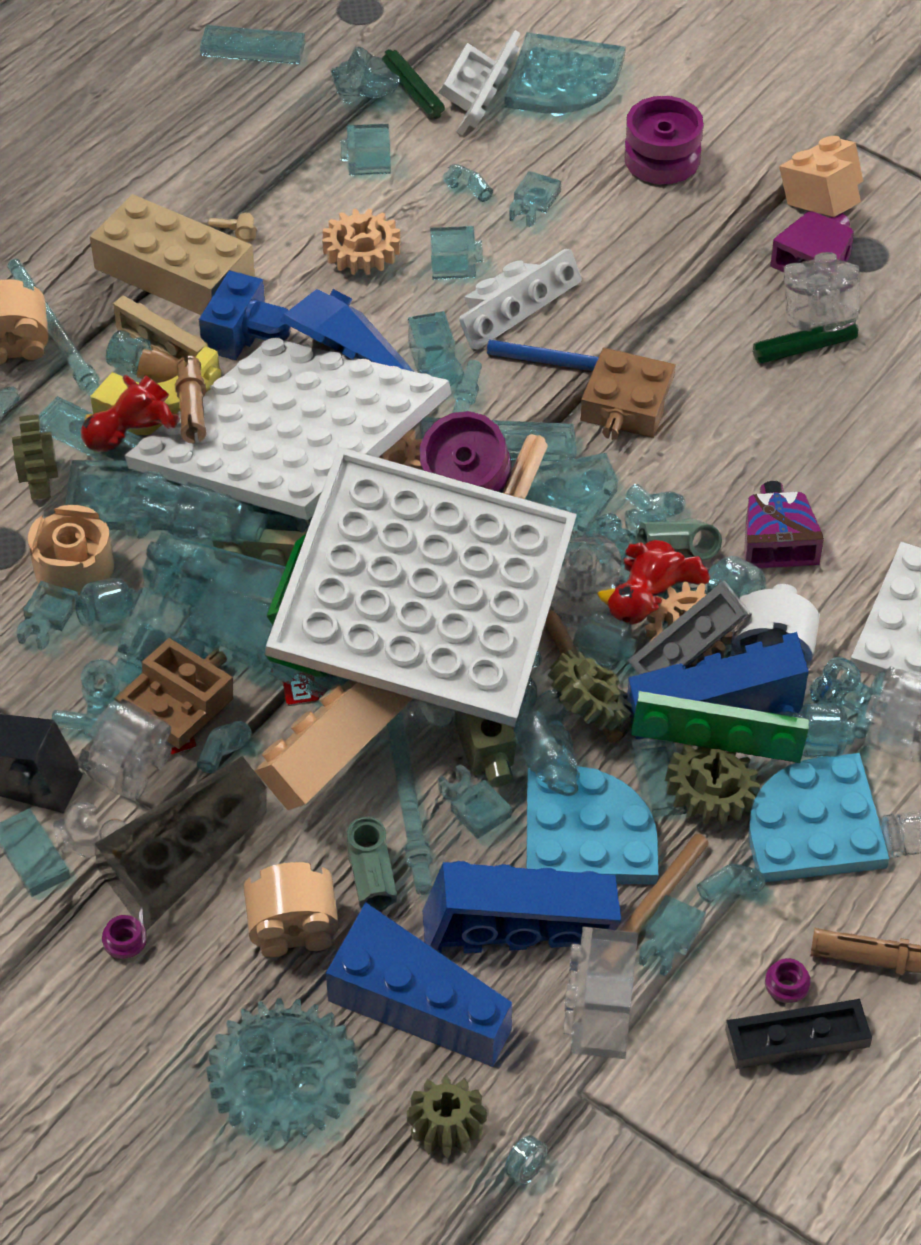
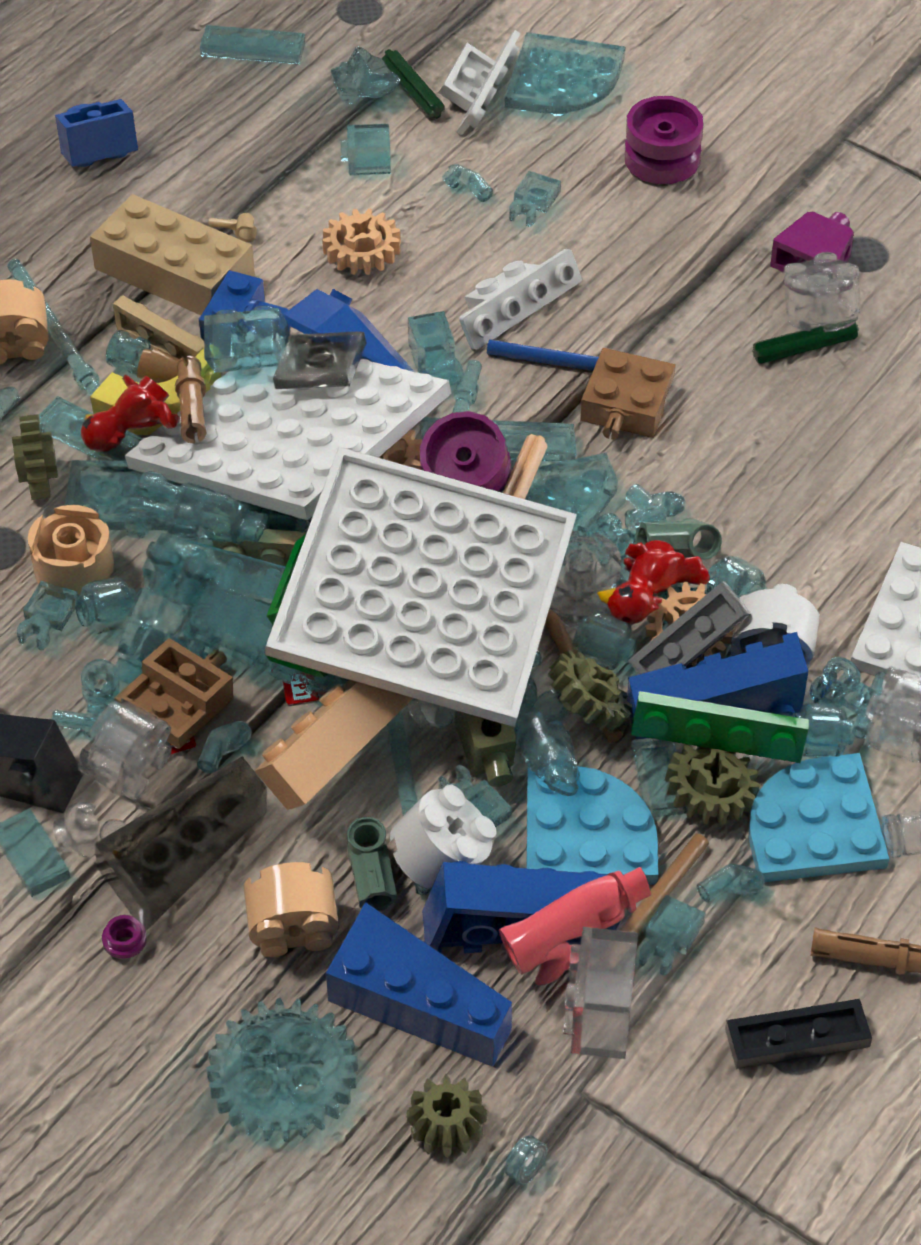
clear light blue brick [430,226,483,280] -> none
magenta torso [744,481,824,569] -> none
magenta plate [765,958,811,1003] -> none
light nougat brick [779,136,863,217] -> none
none -> blue brick [55,99,138,167]
none -> clear light blue brick [204,306,289,373]
none -> clear smoke plate [273,331,367,389]
none -> white brick [390,785,496,889]
none -> coral piece [499,867,651,985]

